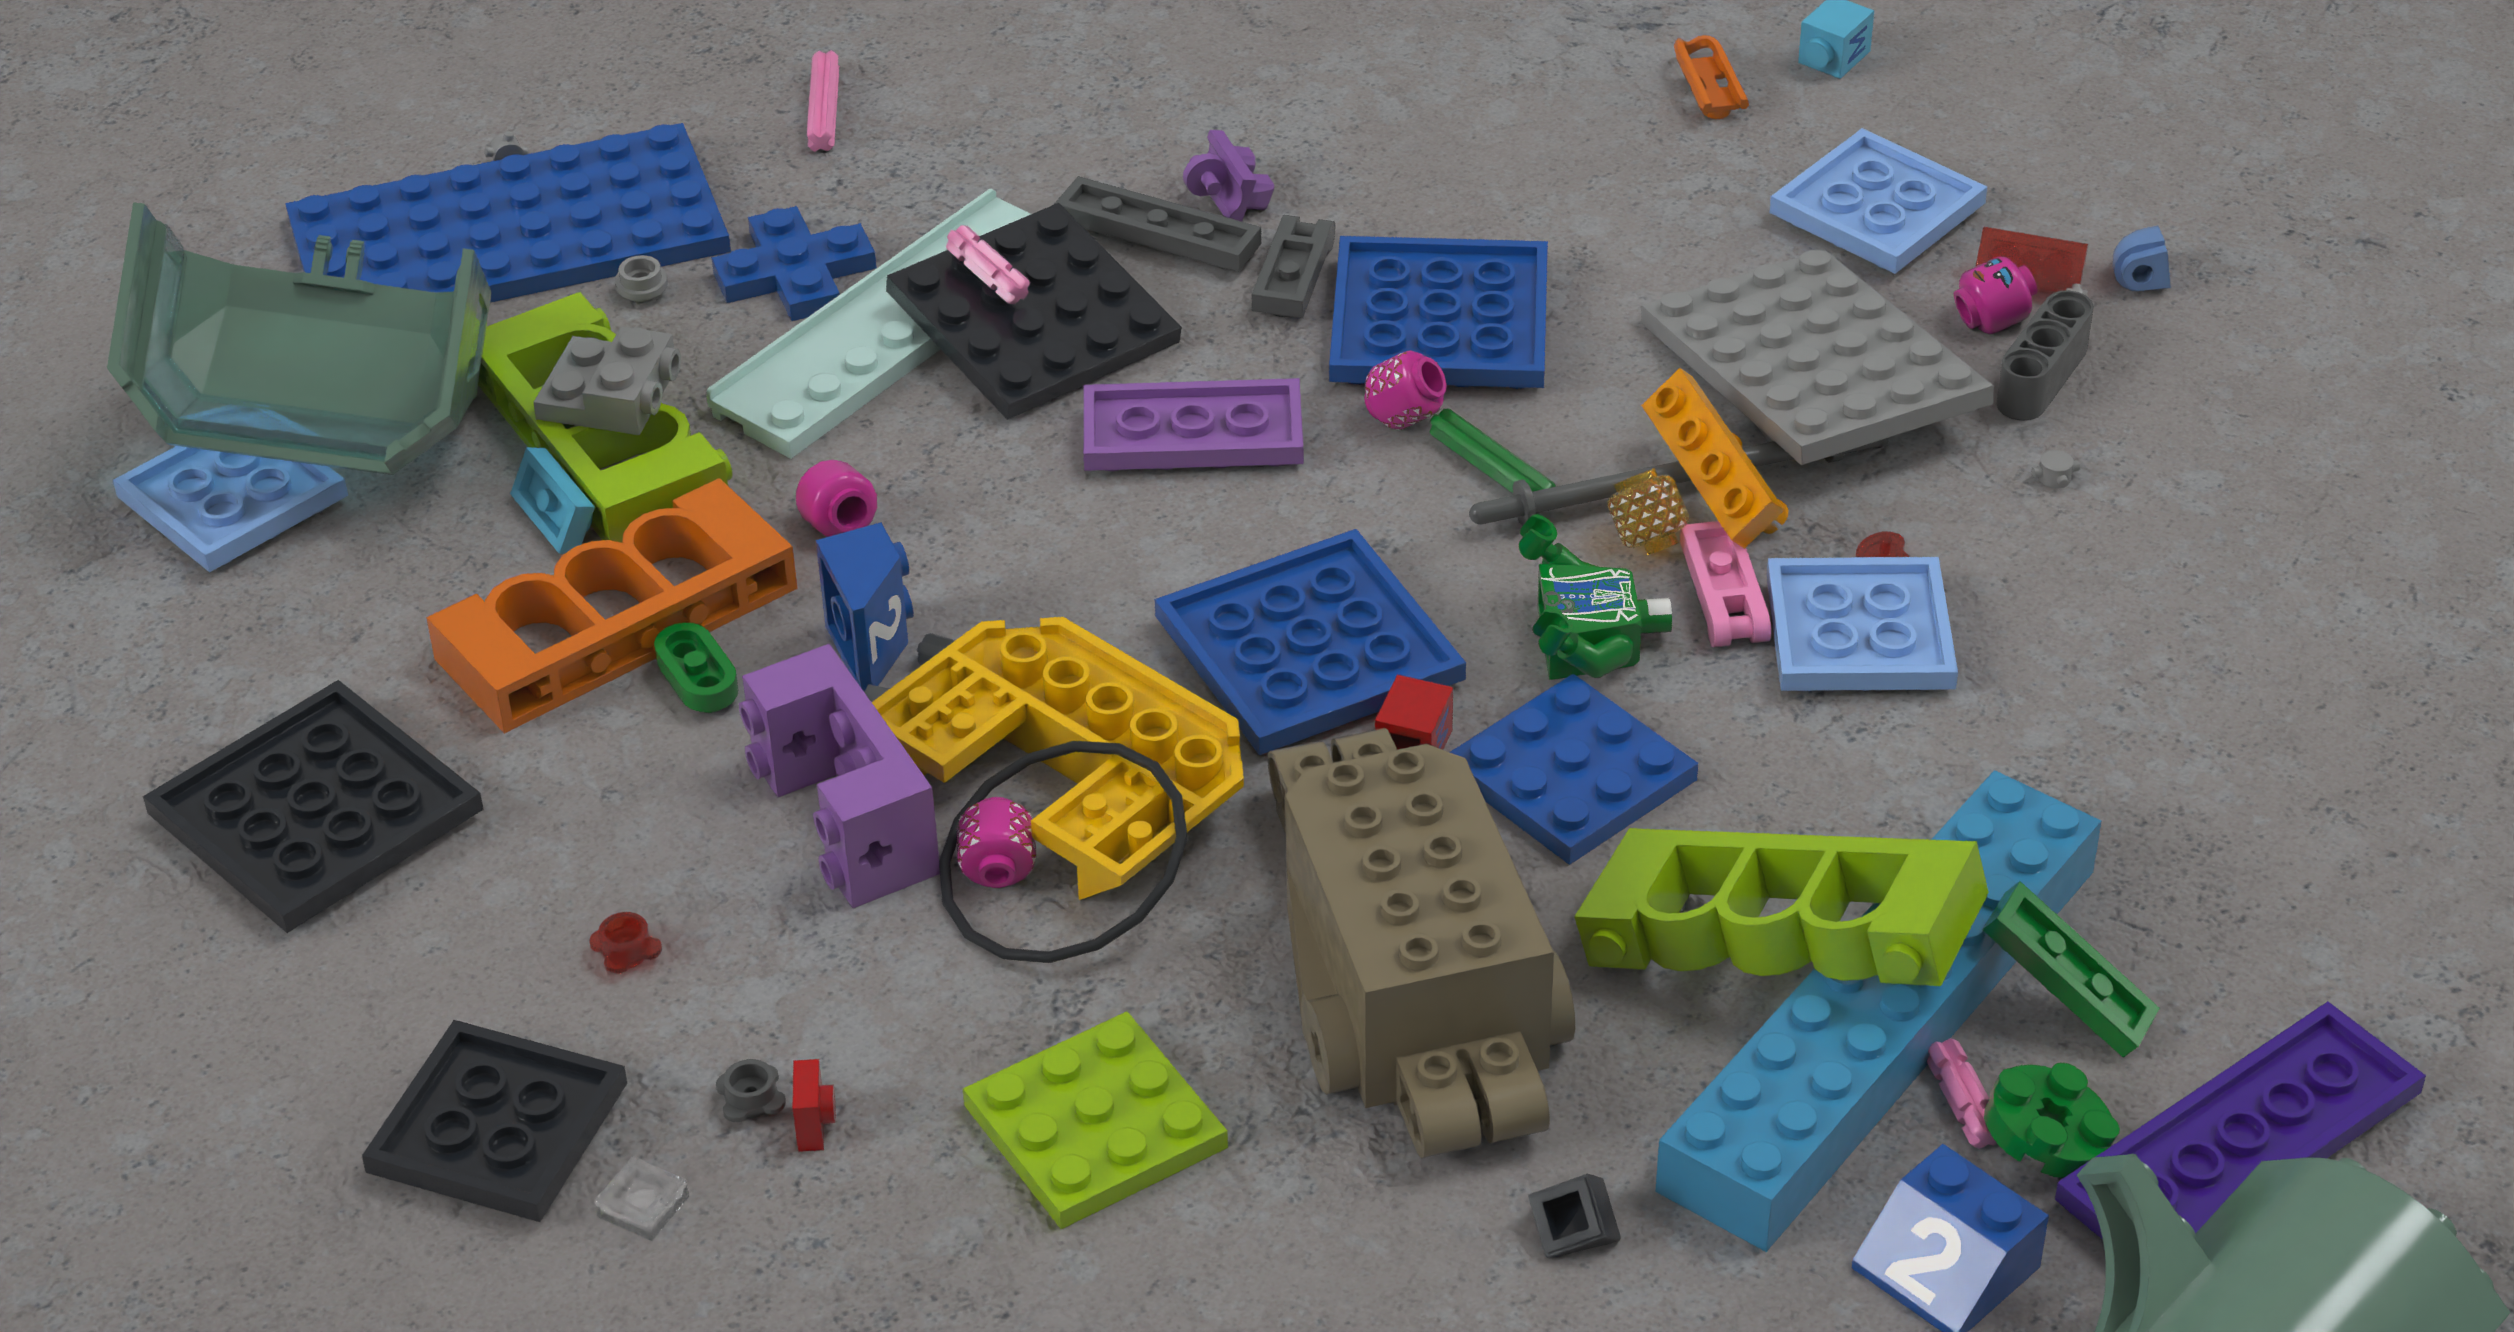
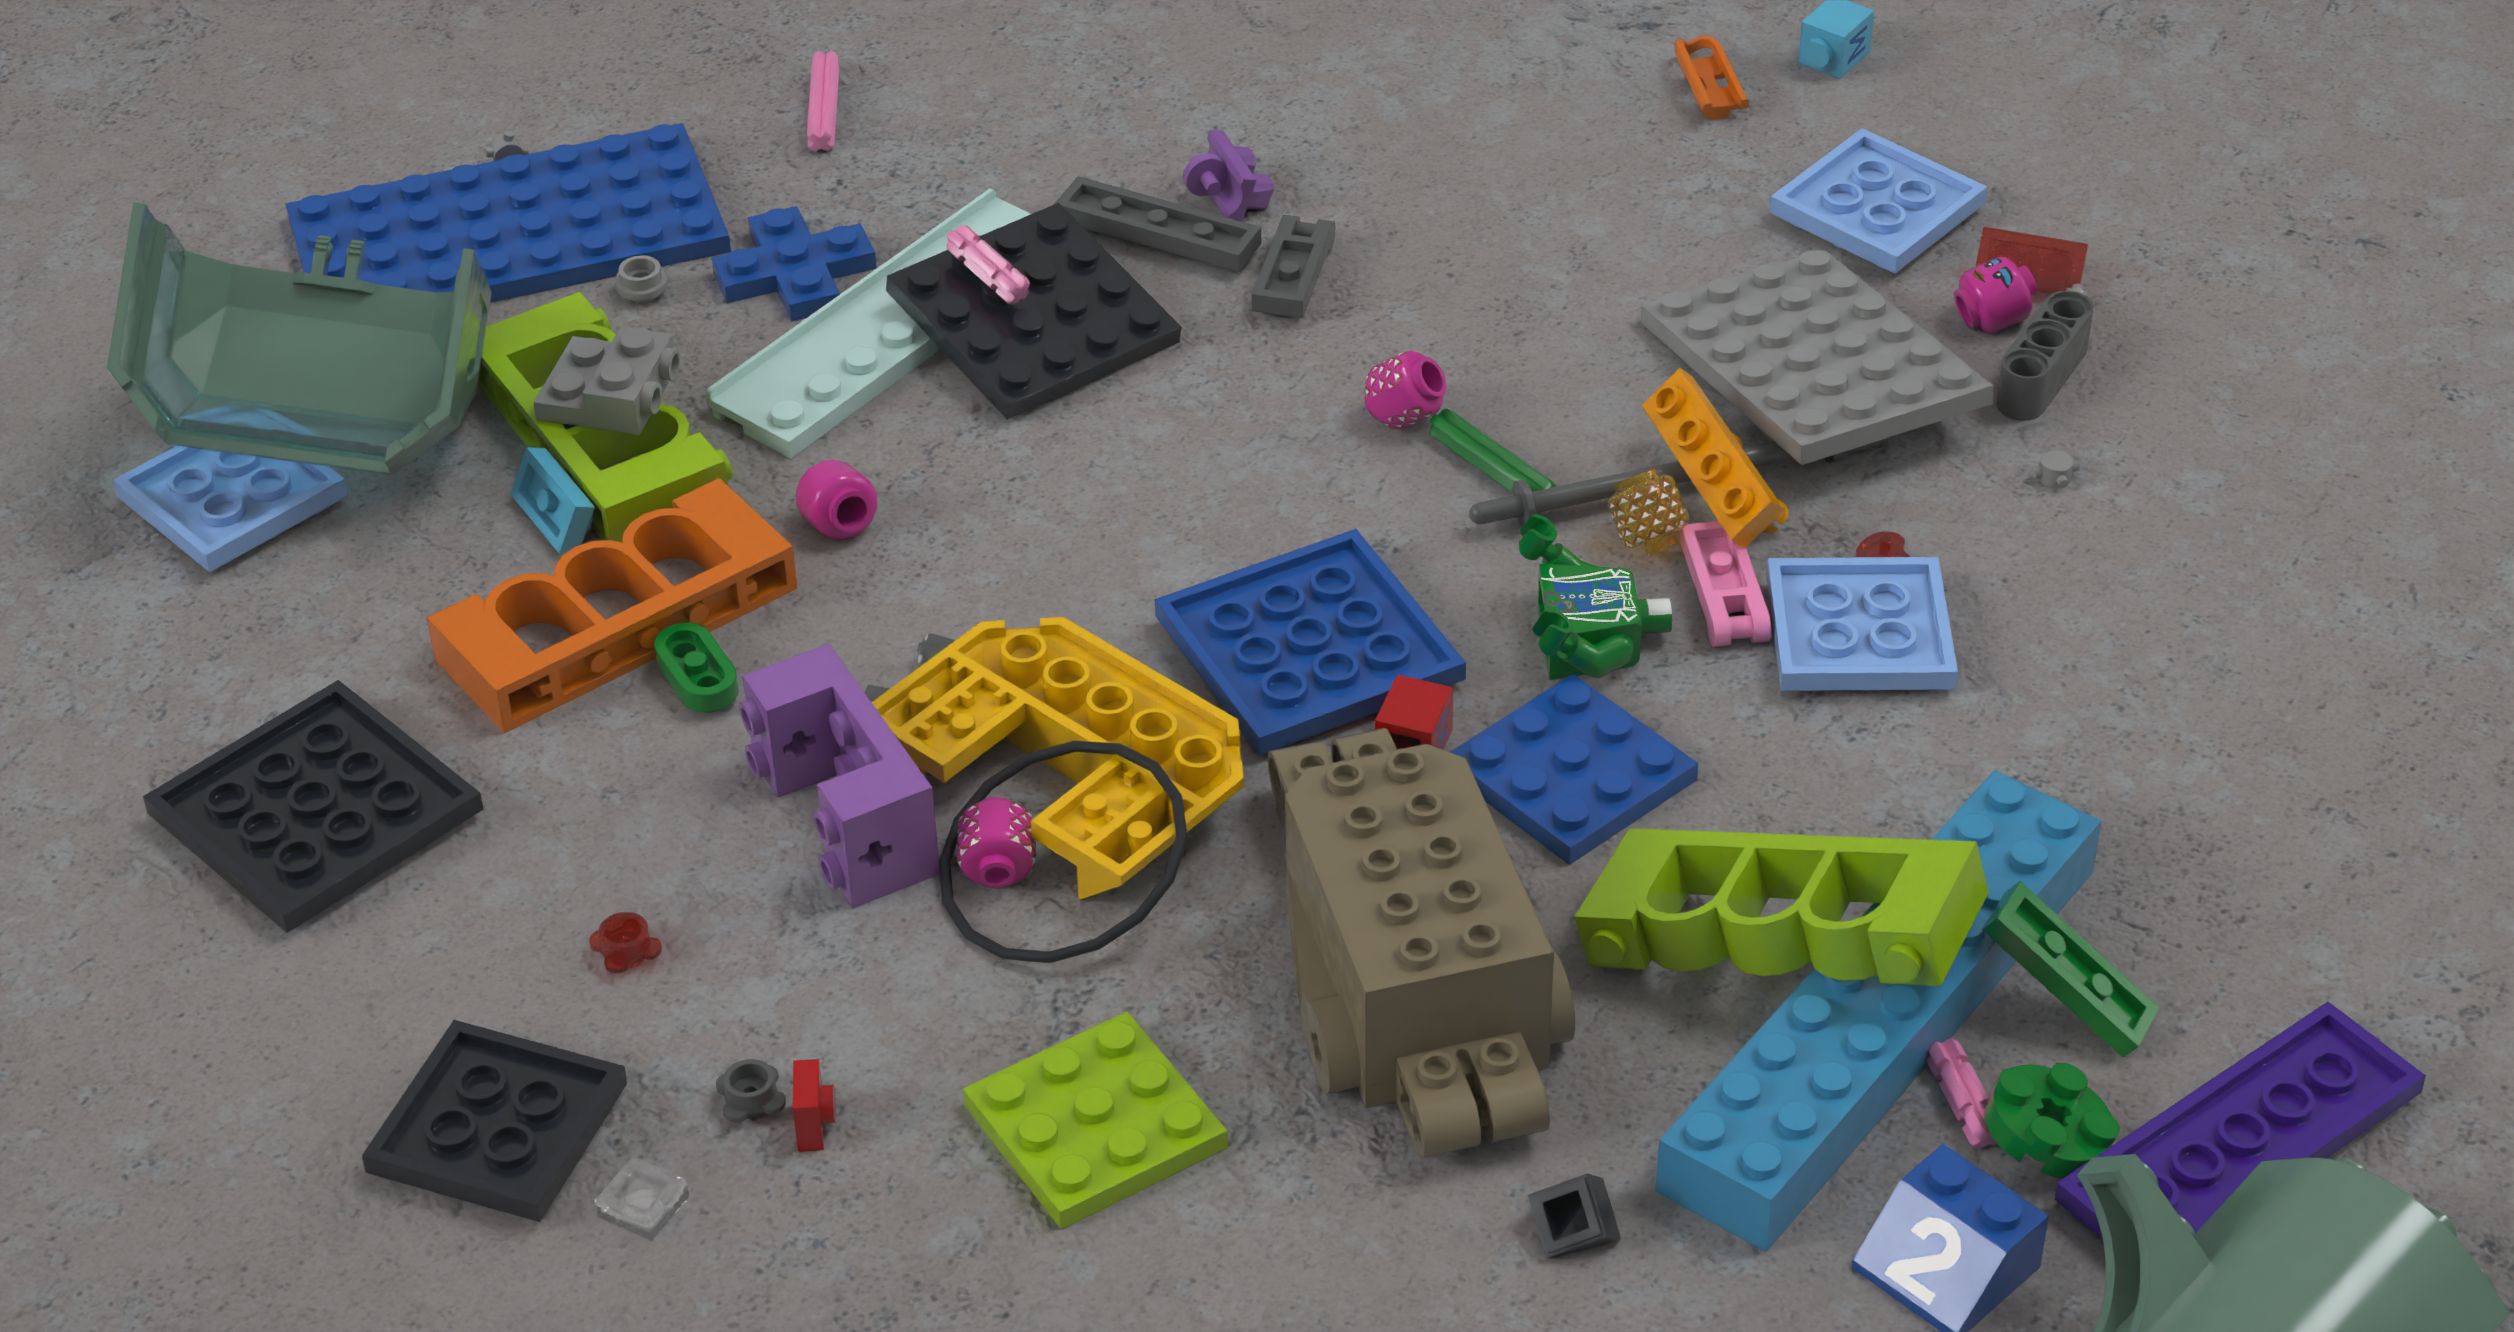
blue slope [816,522,914,692] -> none
medium lavender plate [1083,378,1304,471] -> none
blue plate [1329,236,1548,389] -> none
medium blue piece [2112,226,2171,291] -> none

